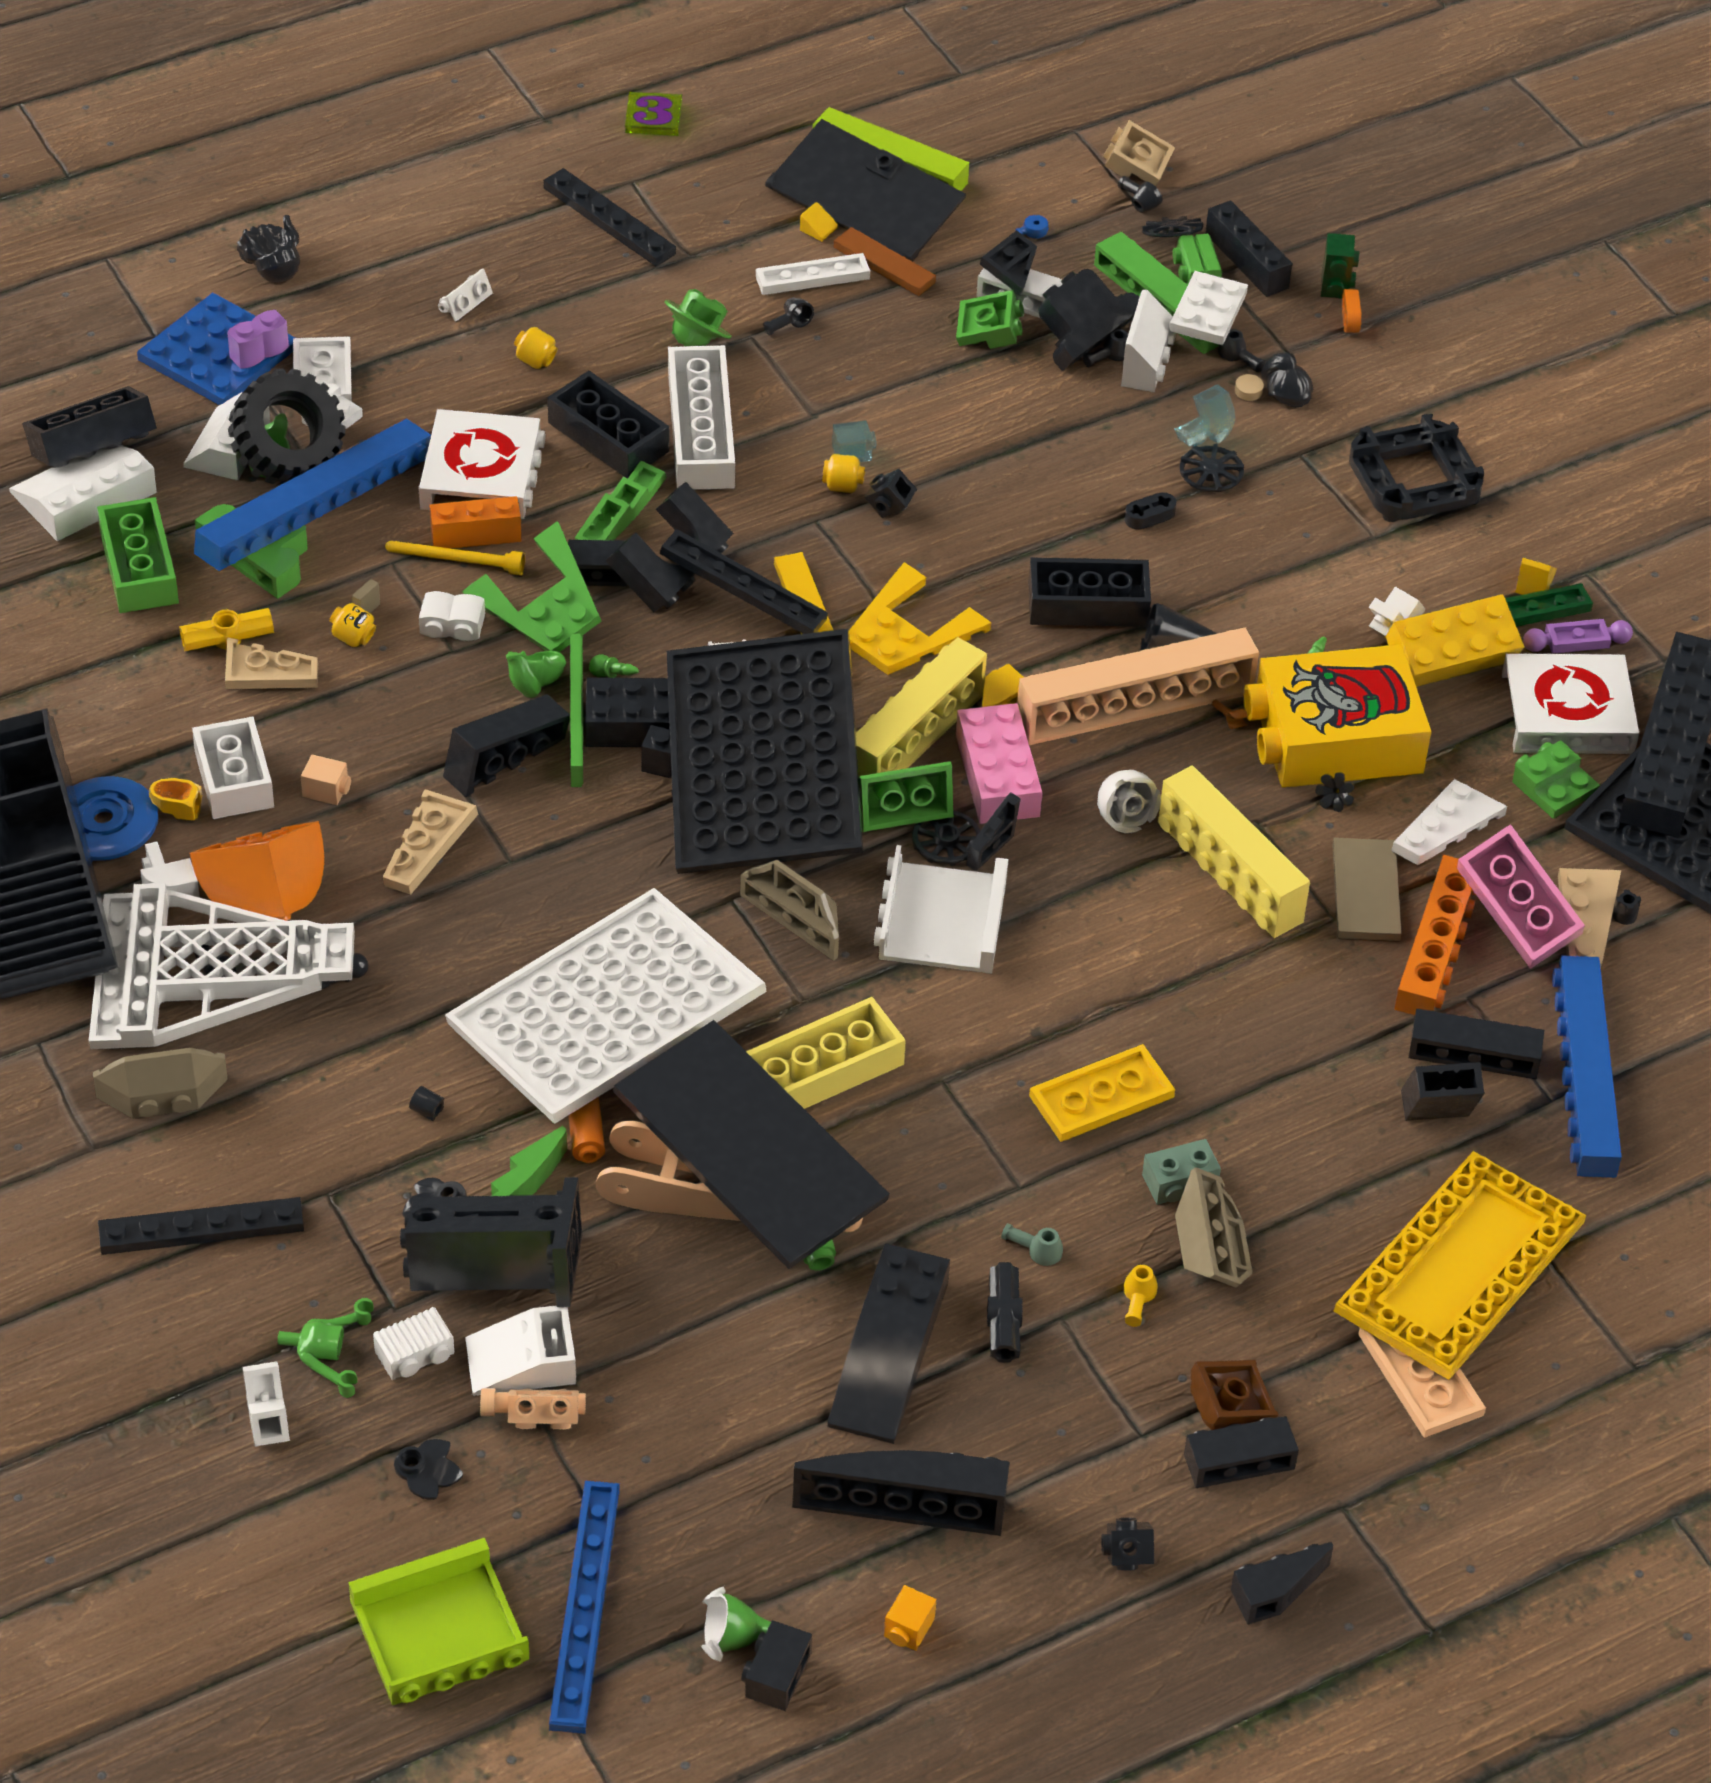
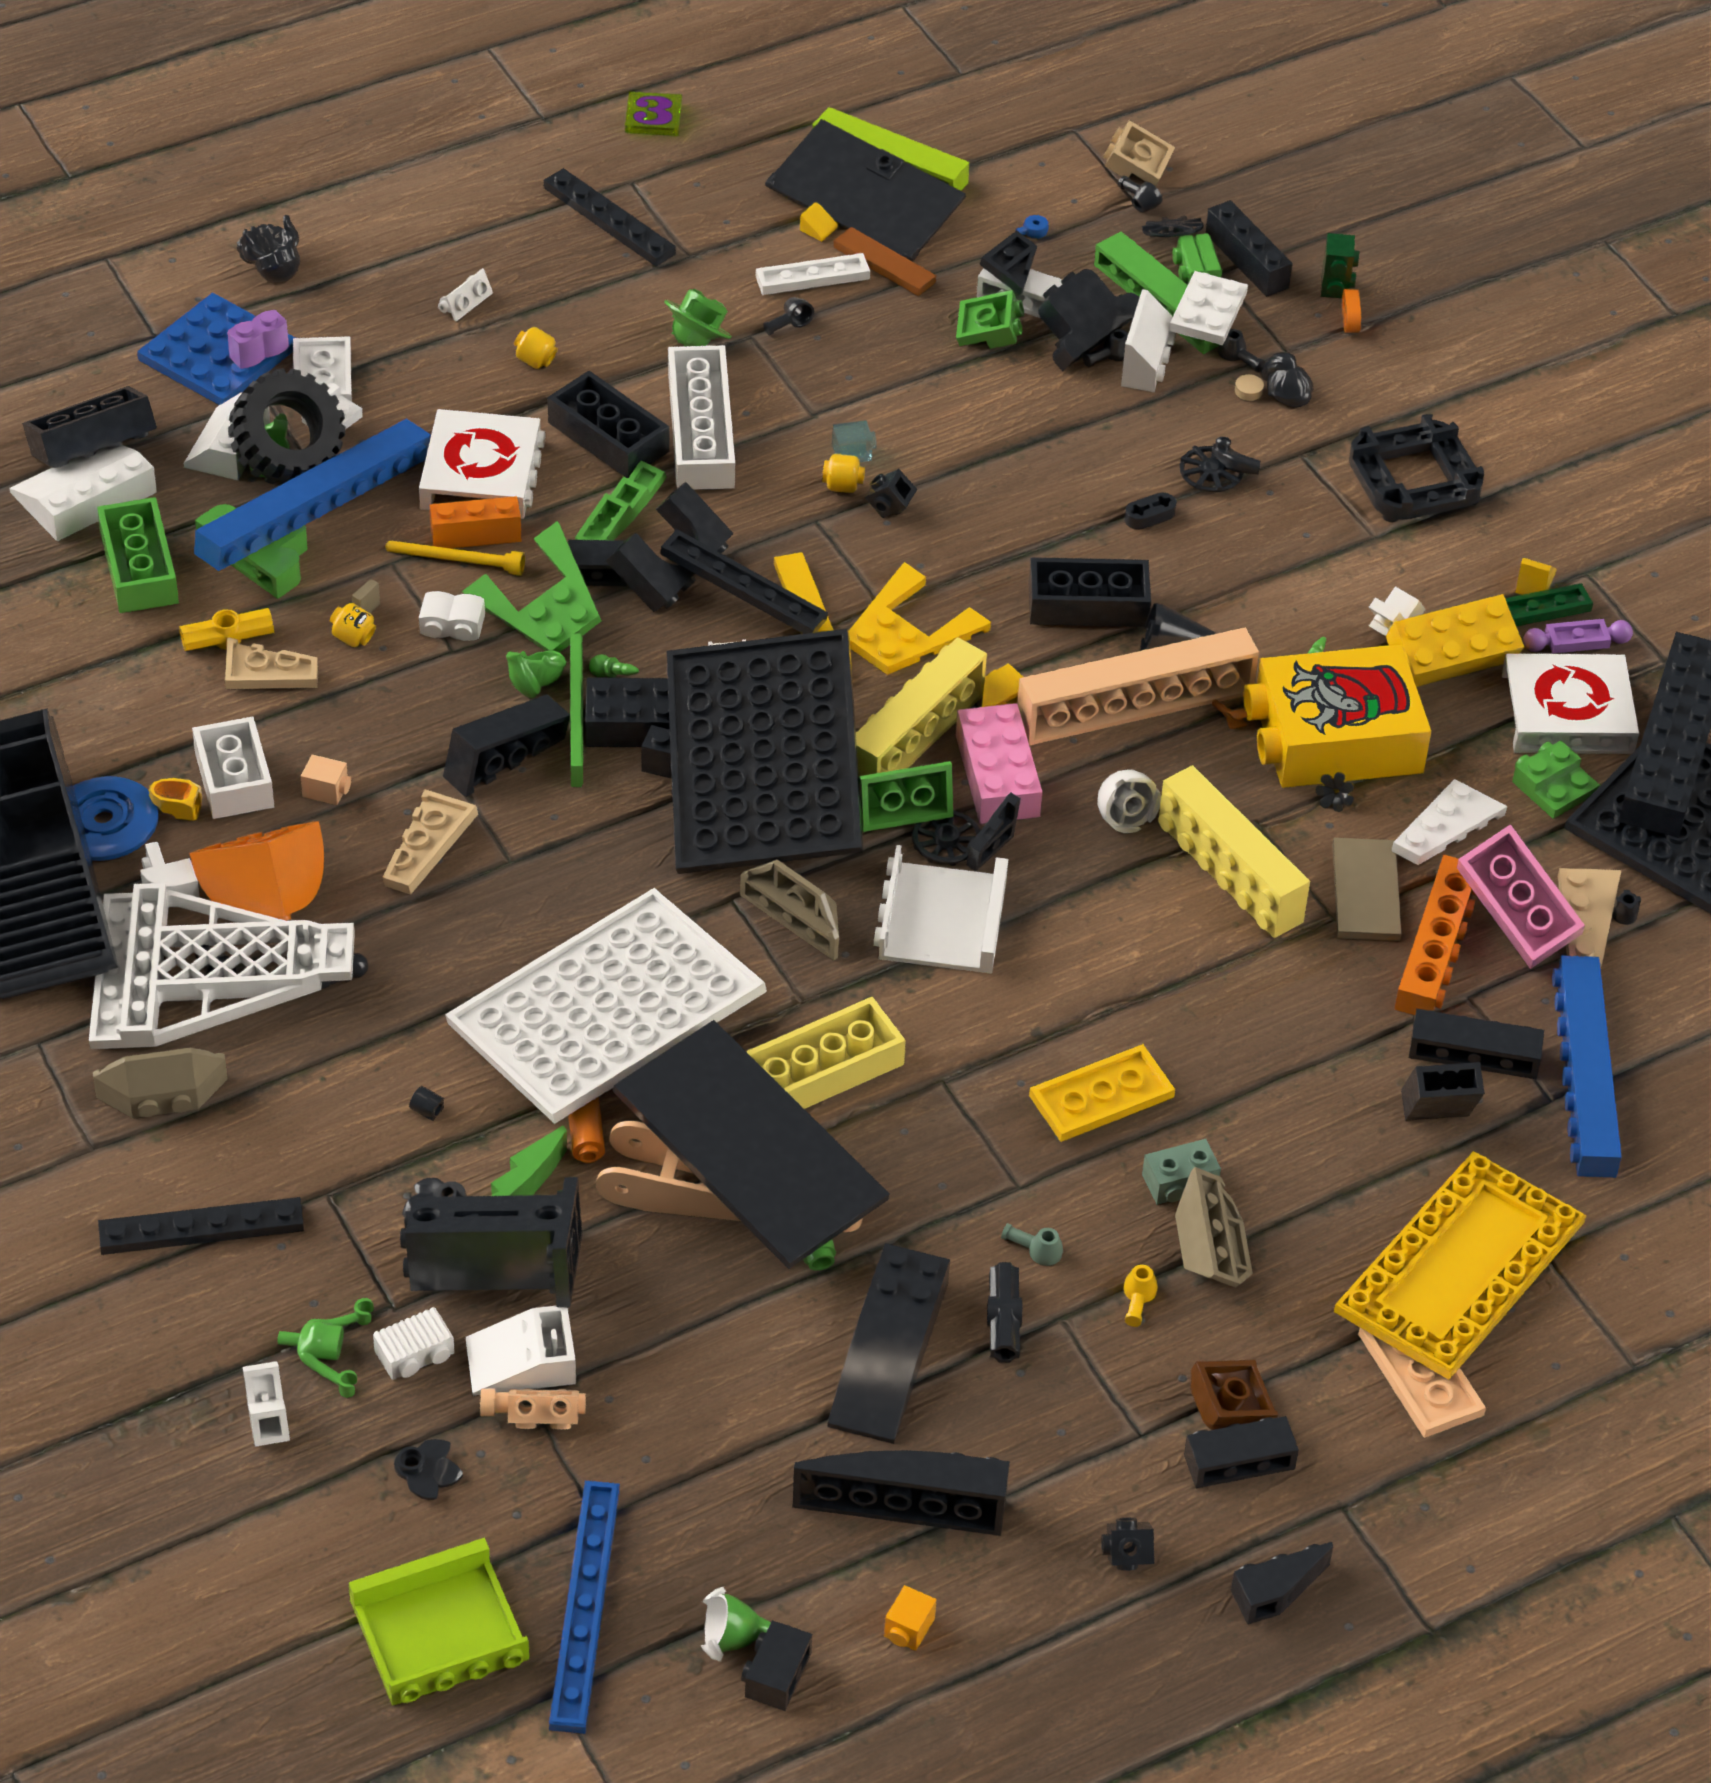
clear light blue brick [1175,384,1235,447] -> none
none -> black arm [1212,436,1261,475]

